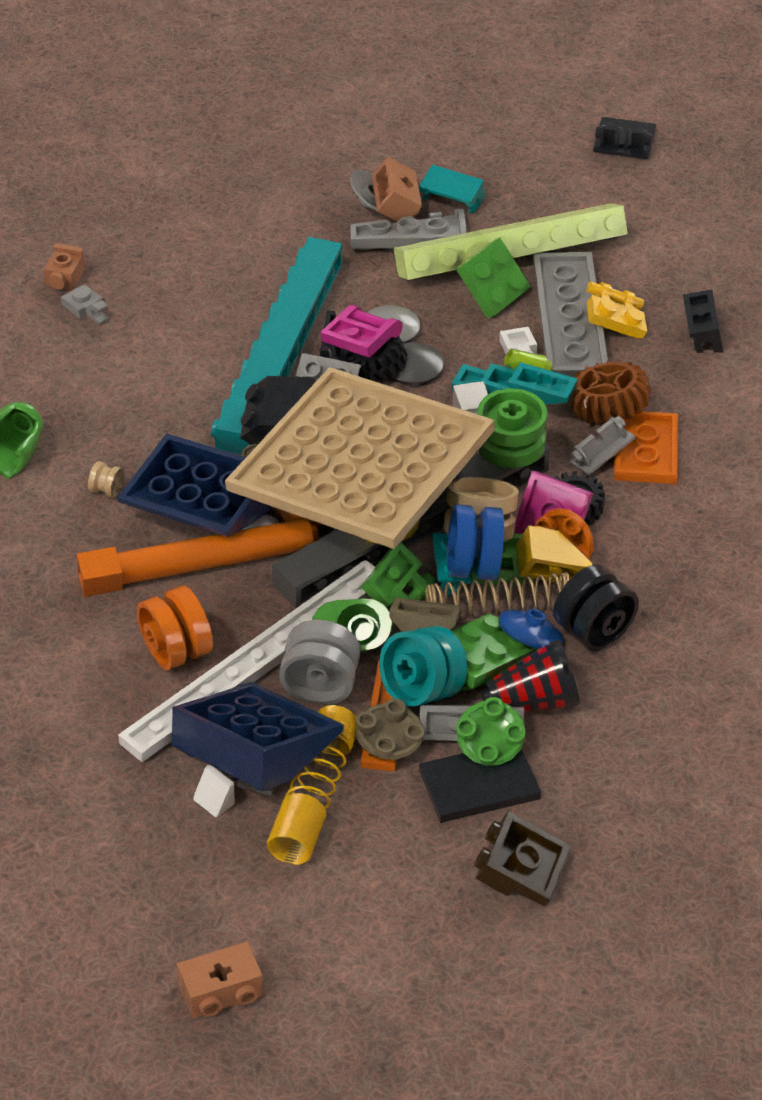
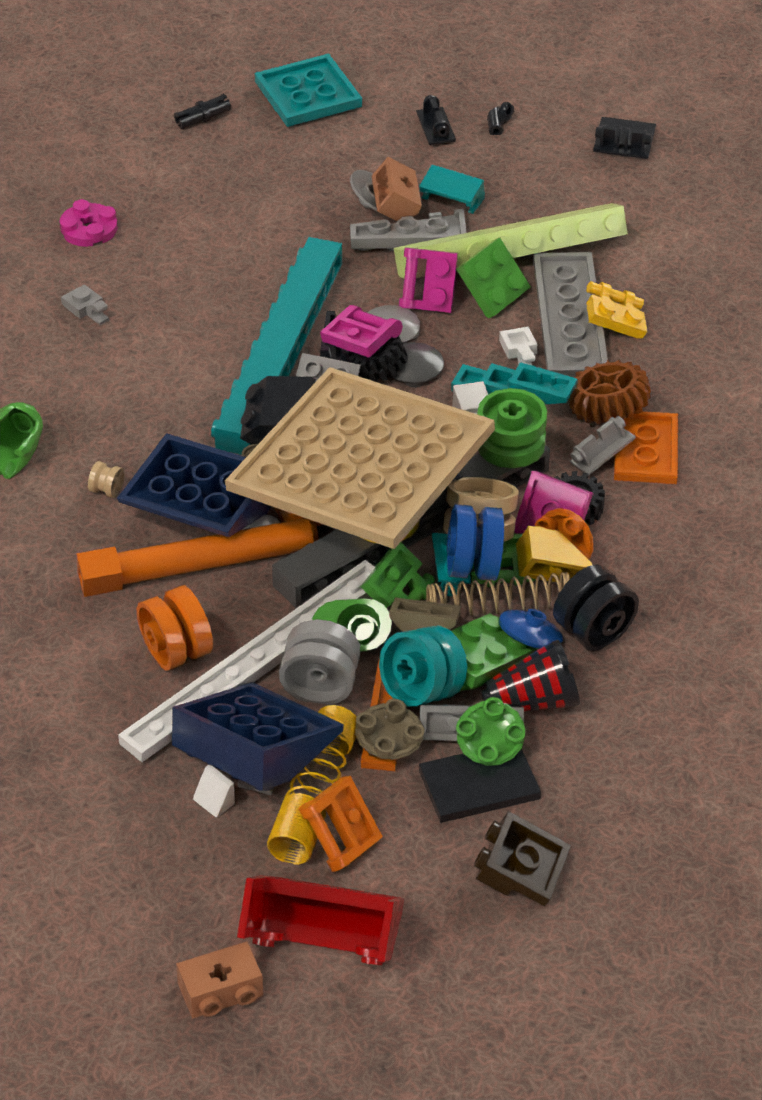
nougat brick [44,243,85,291] -> none
lime cone [504,348,552,371] -> none
black hinge [683,289,723,353] -> none
none -> dark pink plate [59,199,118,247]
none -> black pin [174,93,231,130]
none -> red windscreen [237,875,404,965]
none -> teal plate [254,53,362,127]
none -> orange plate [298,776,383,872]
none -> dark pink plate [398,247,458,313]
none -> black hinge [416,95,456,145]
none -> black arm [487,102,515,135]

